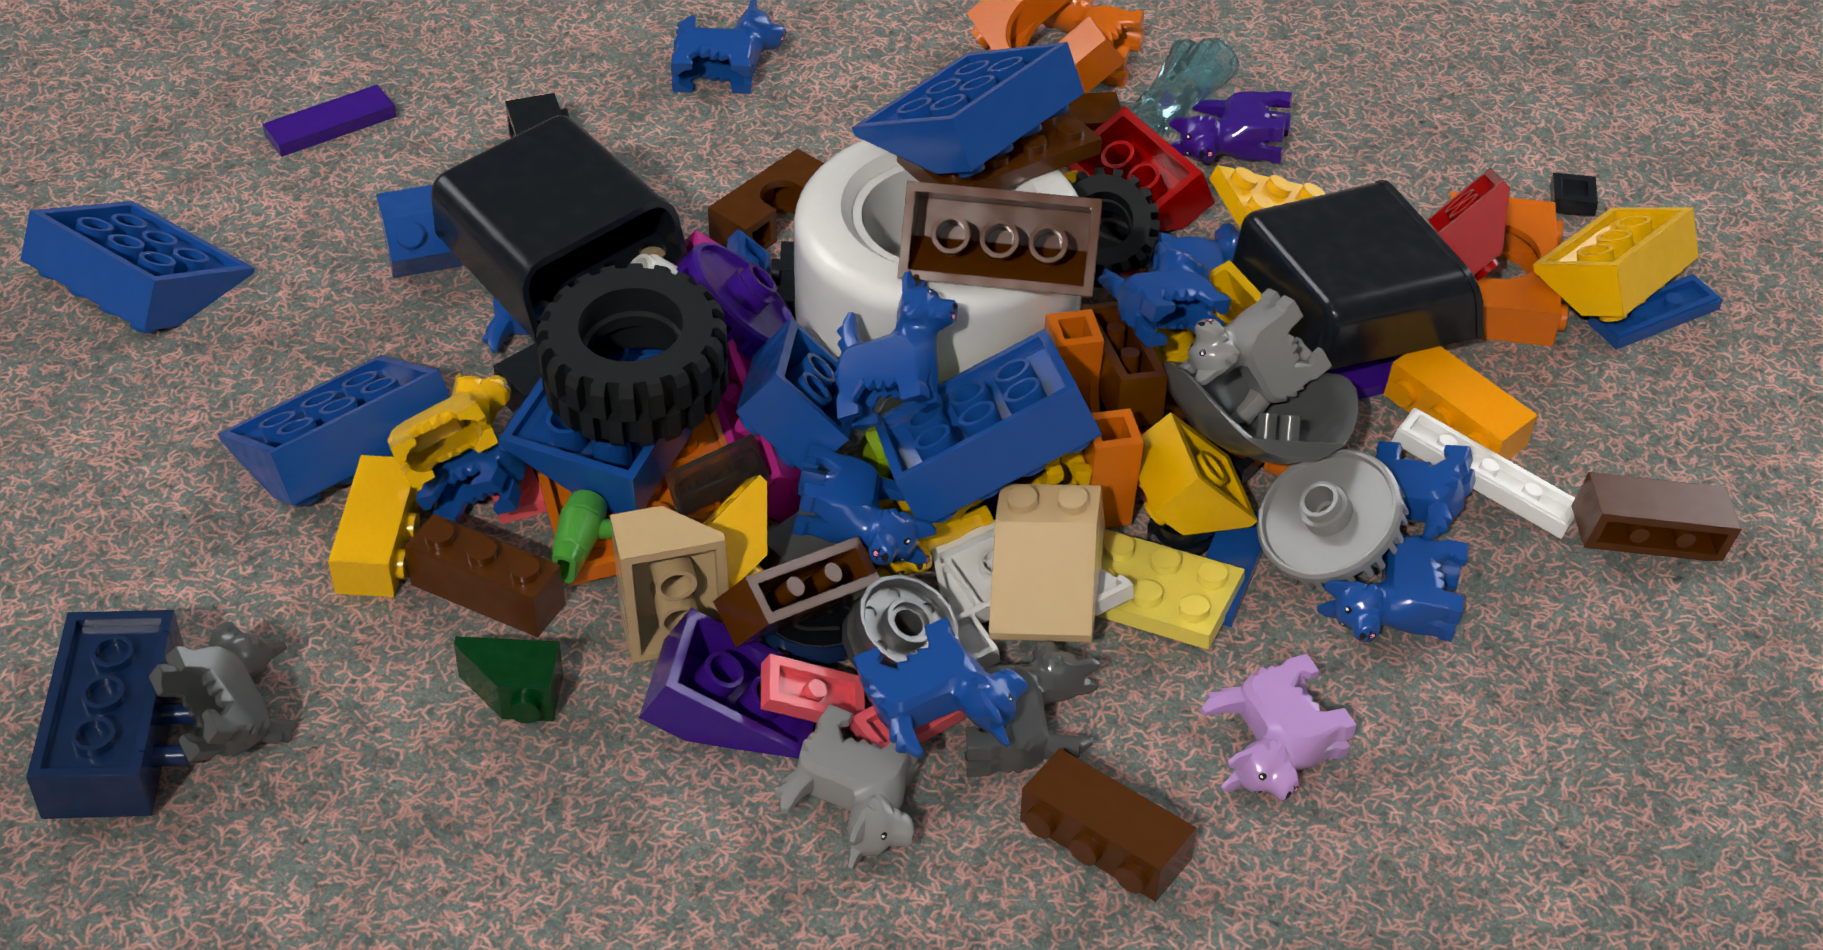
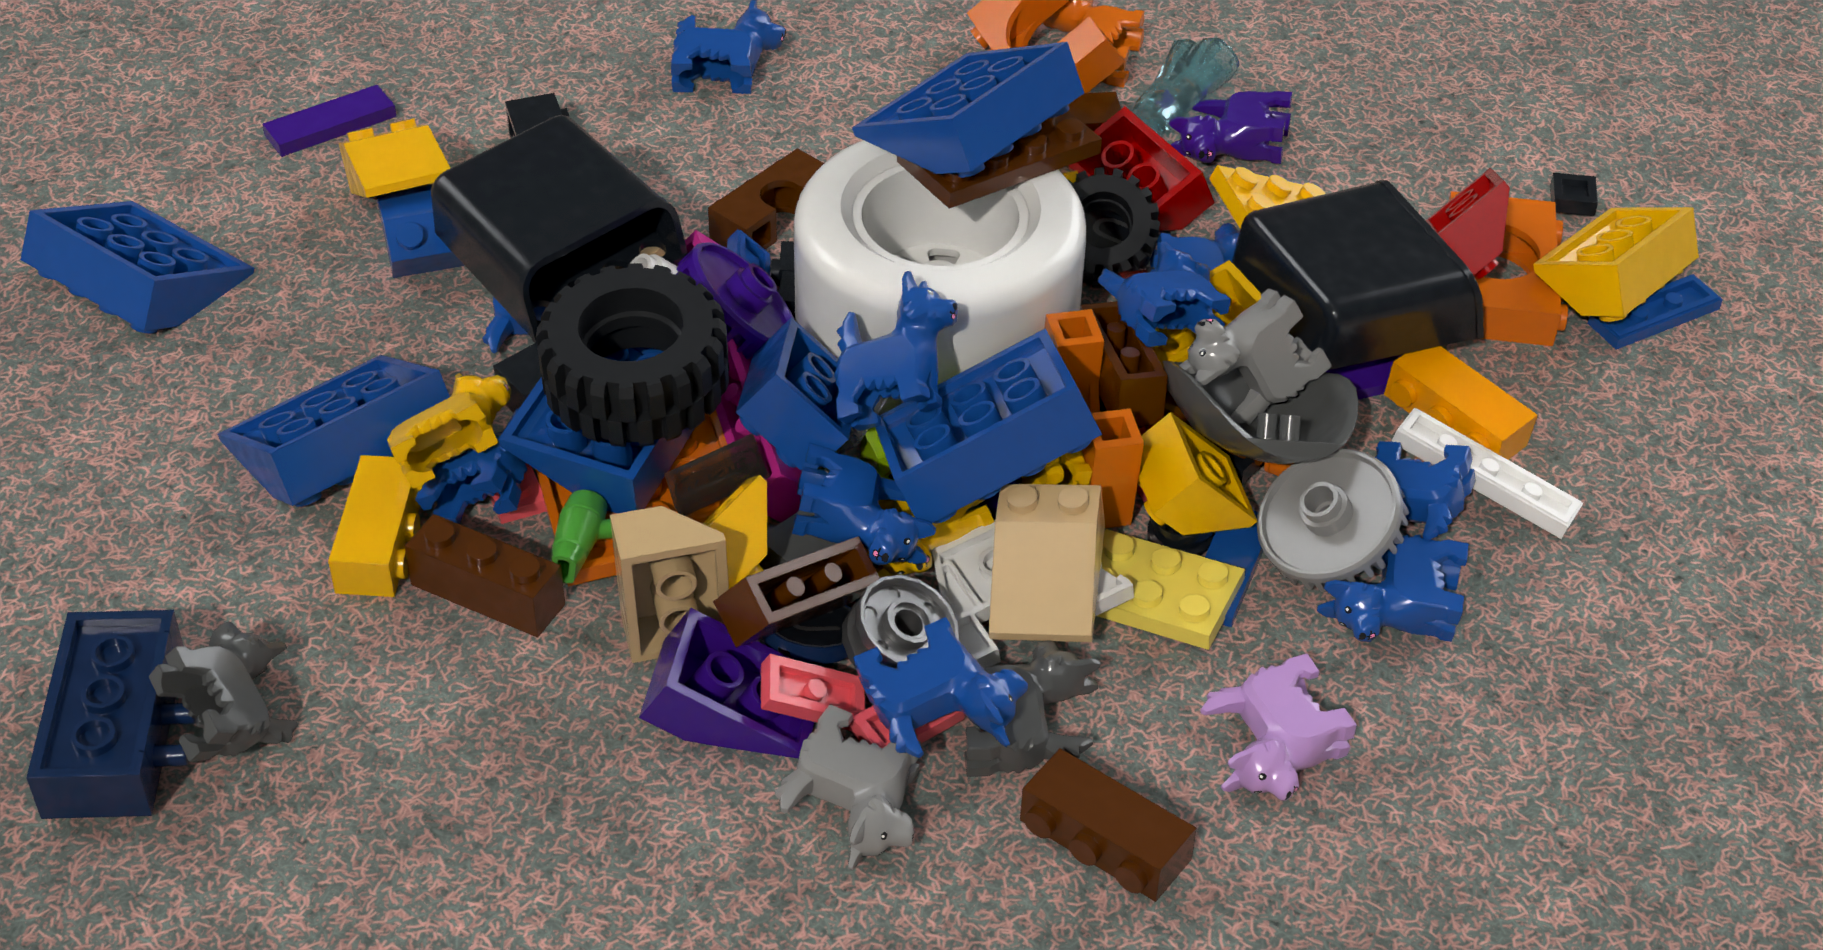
dark green slope [454,636,563,723] -> none
reddish brown slope [897,181,1102,297] -> none
reddish brown brick [1571,472,1742,561] -> none
none -> yellow slope [338,118,450,198]

